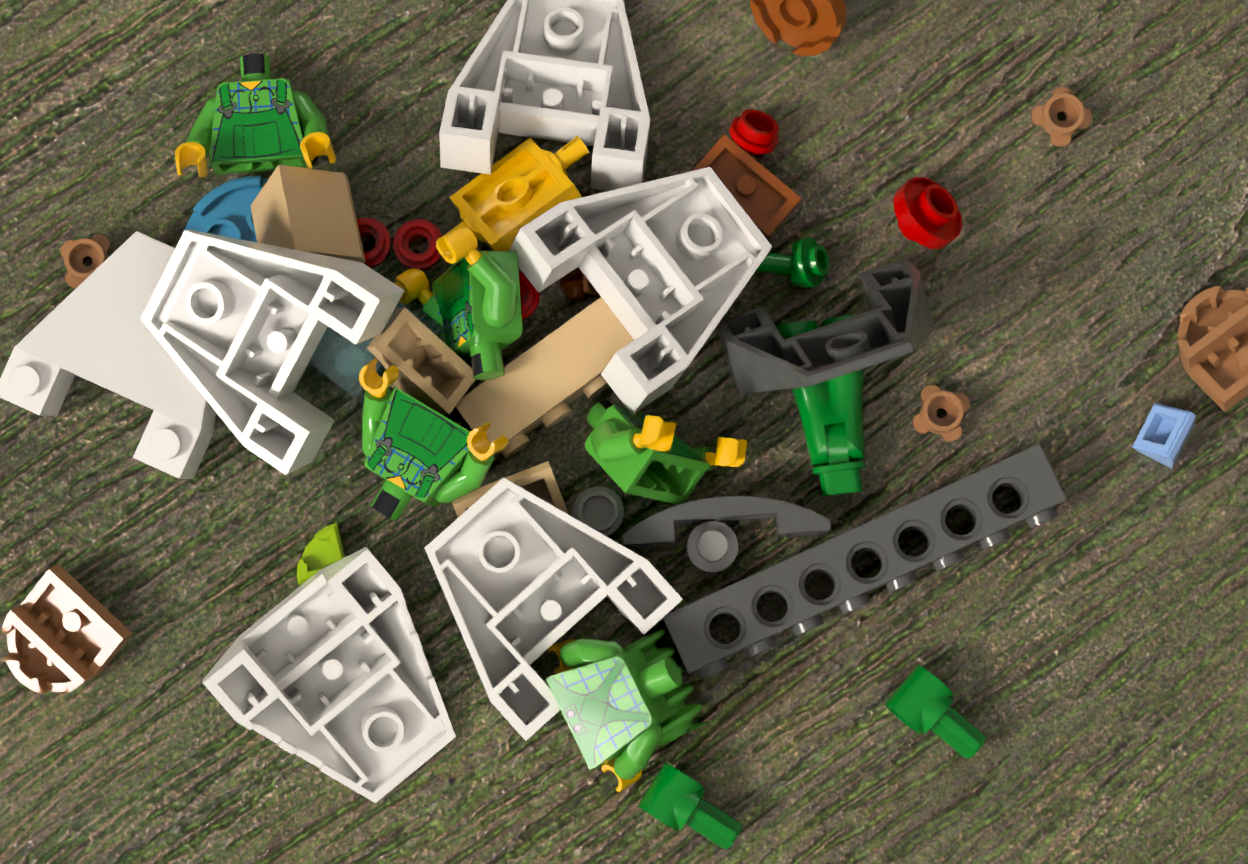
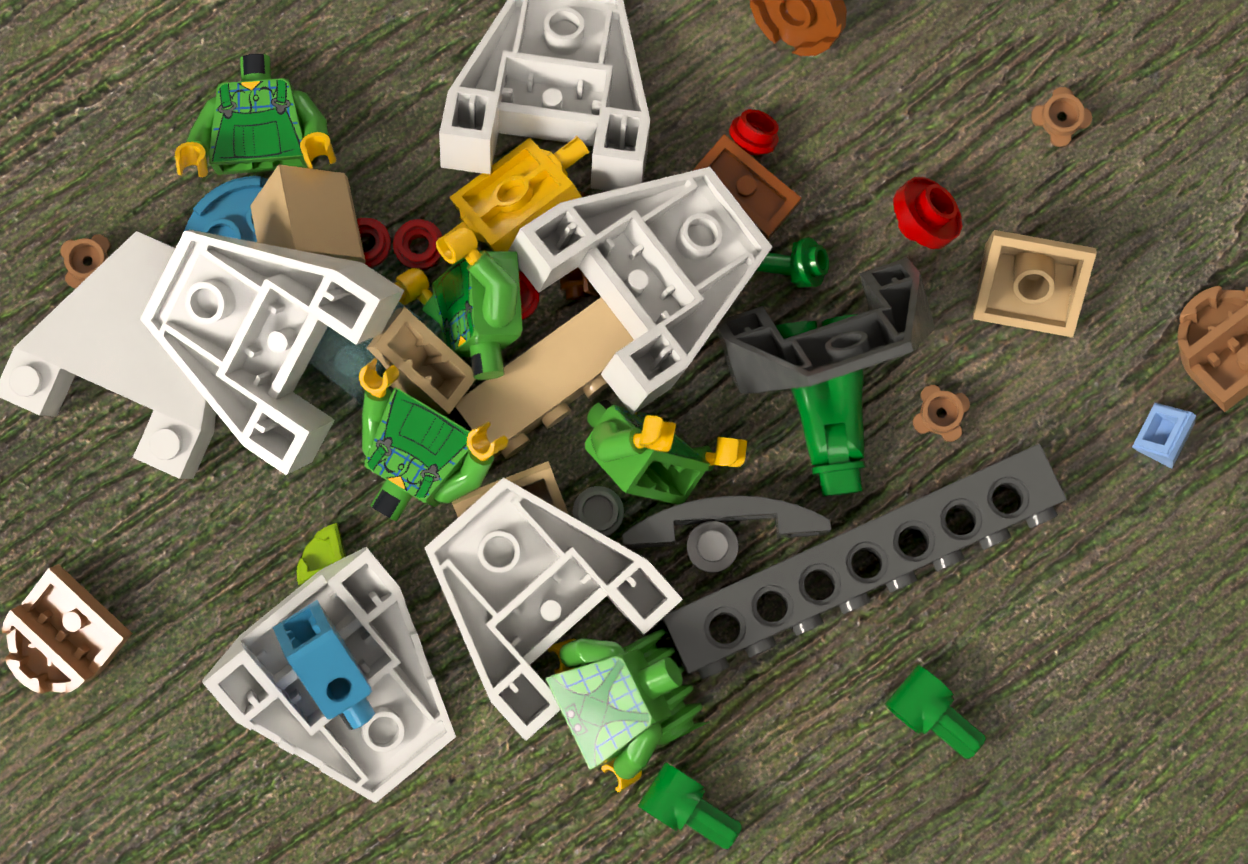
none -> dark azure torso [273,600,375,730]
none -> tan slope [973,230,1097,337]

